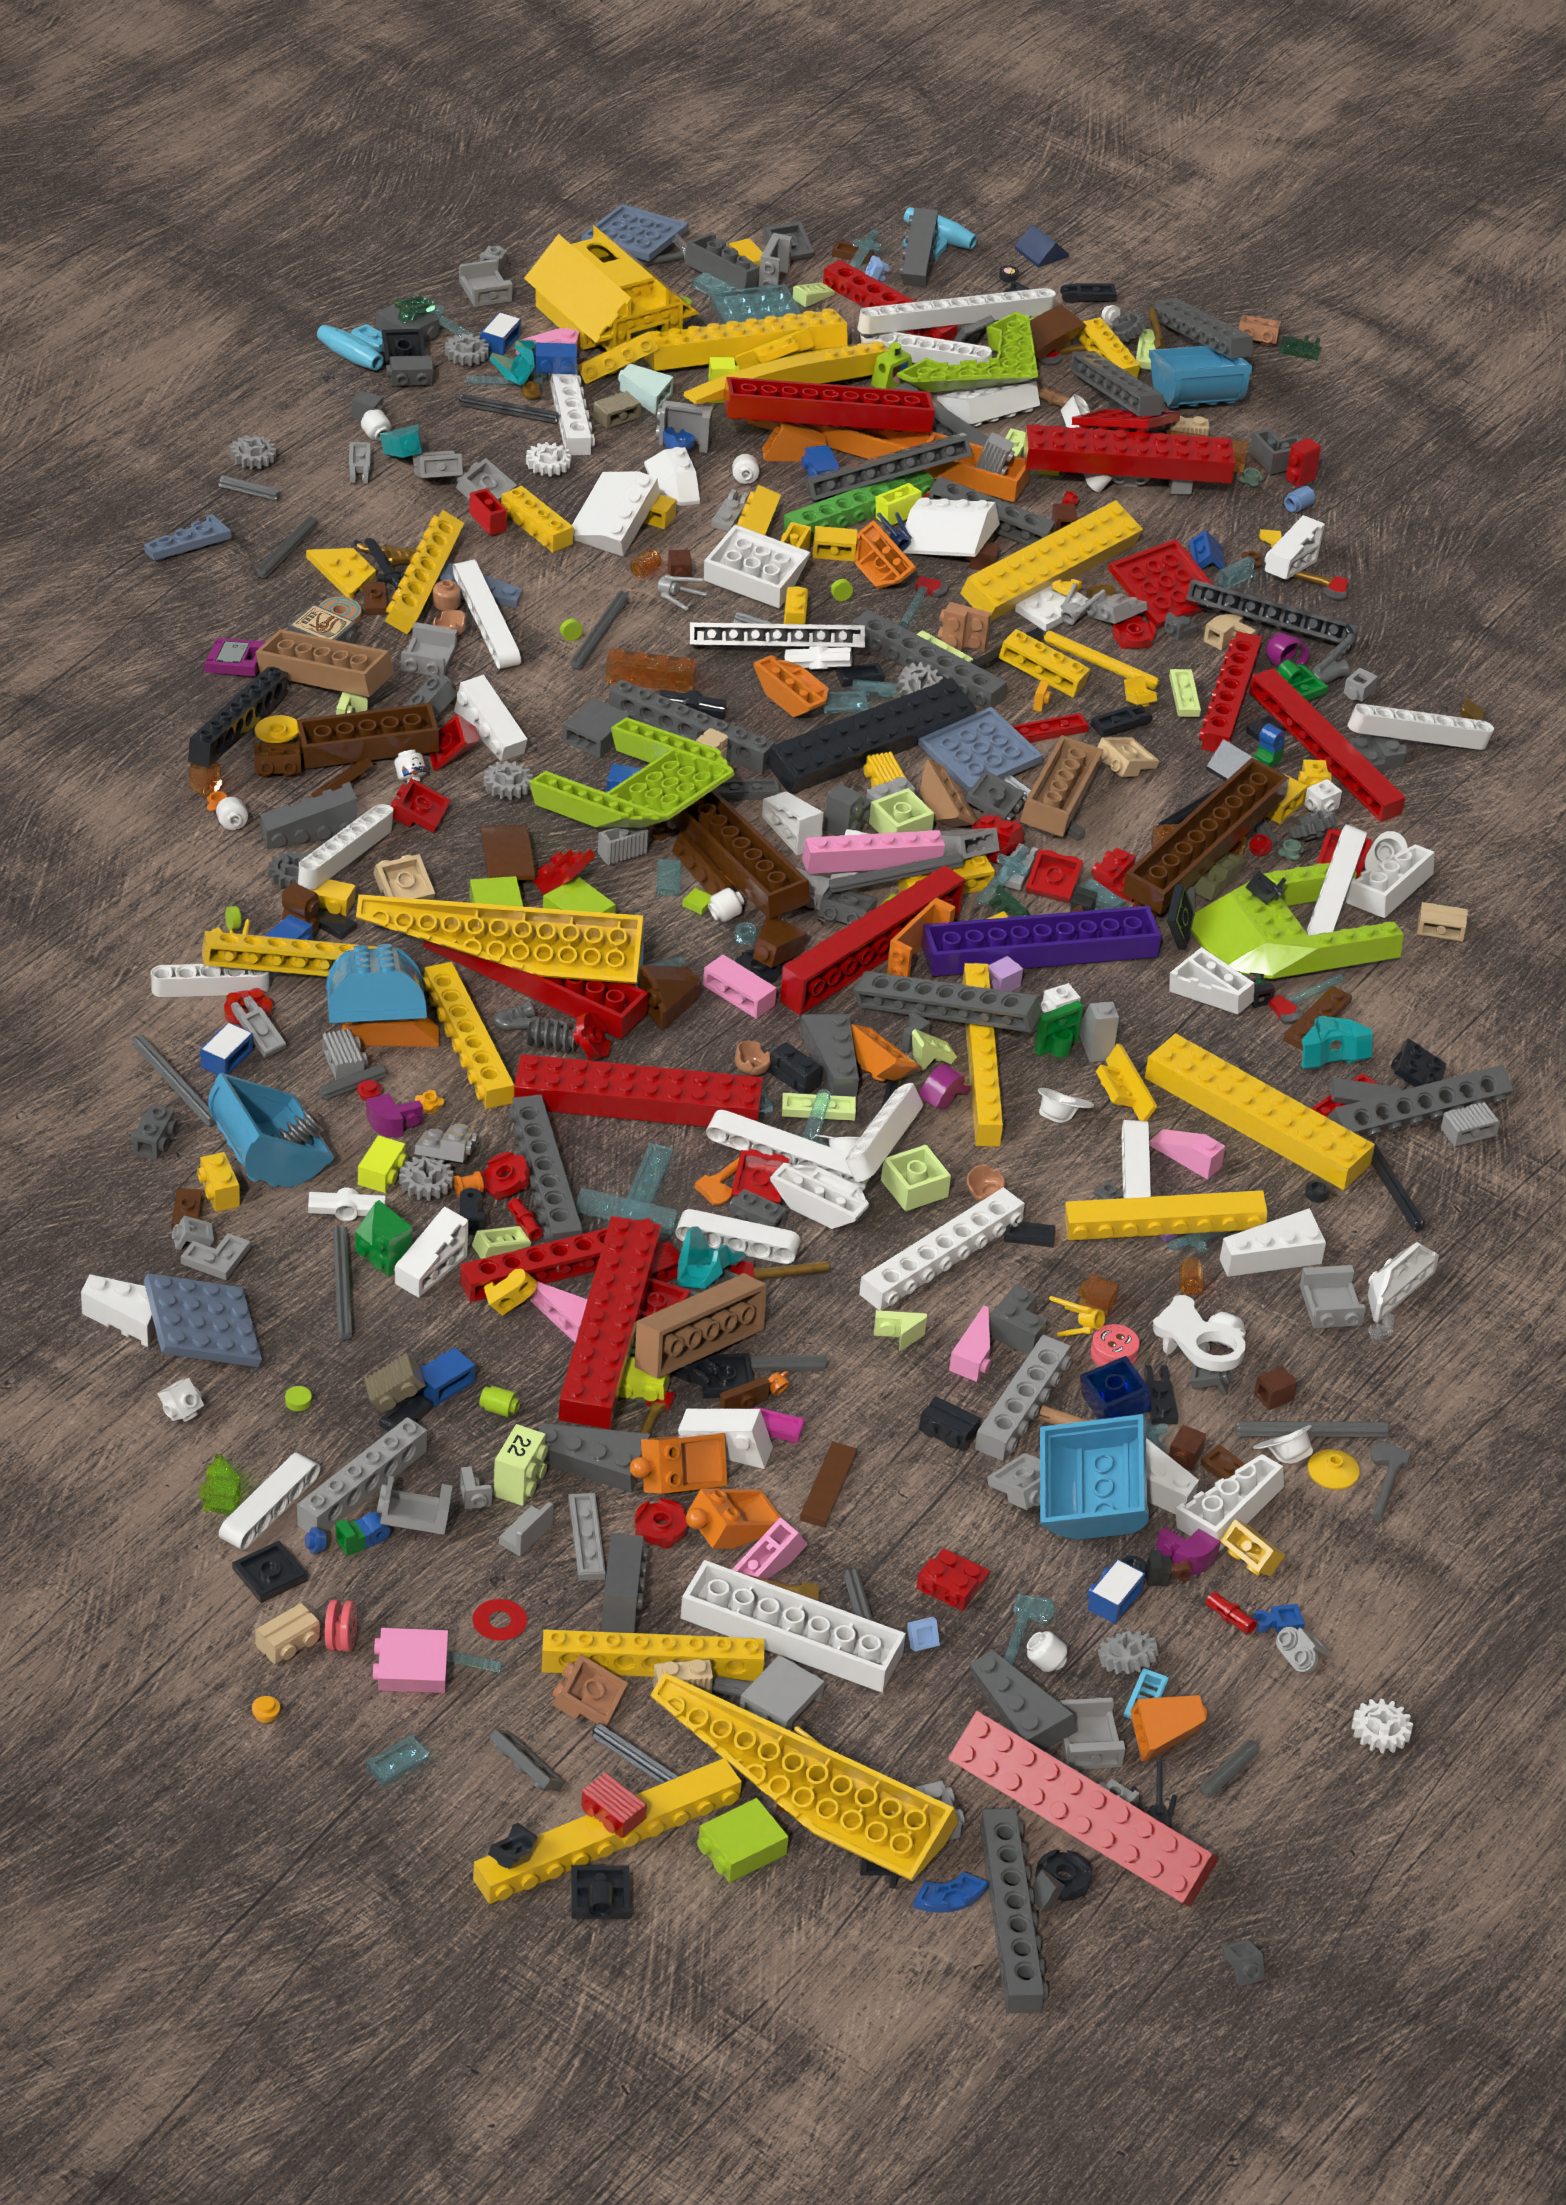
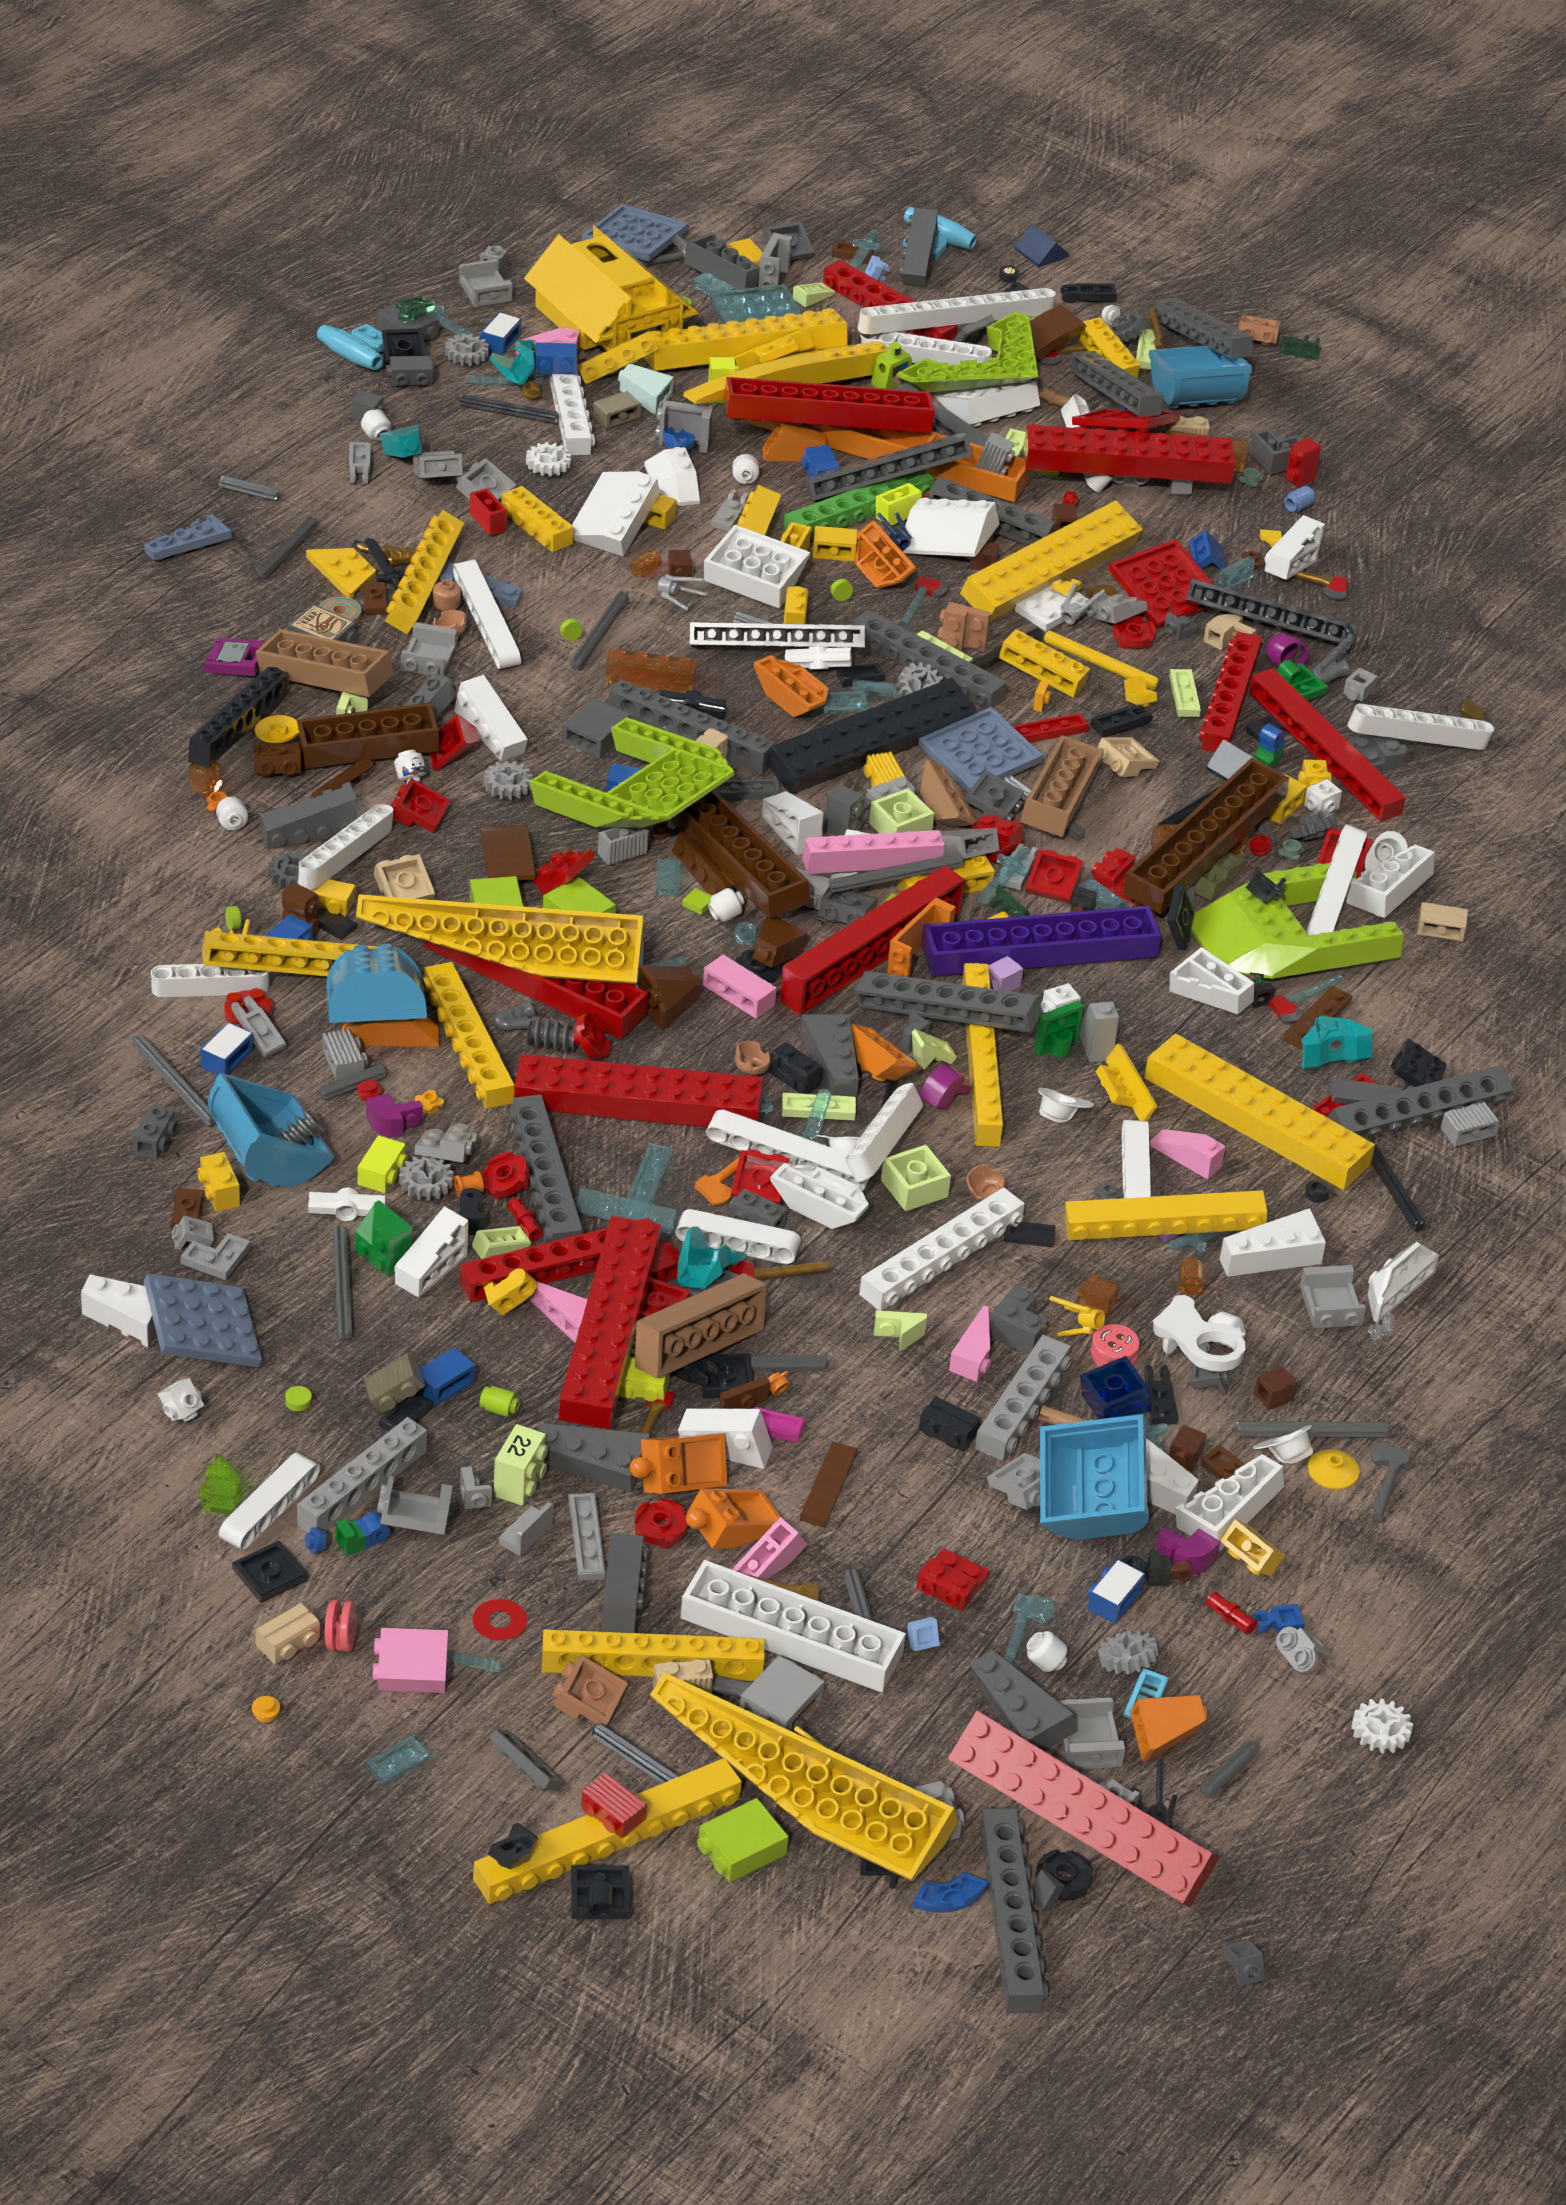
light grey gear [230,435,276,469] -> none

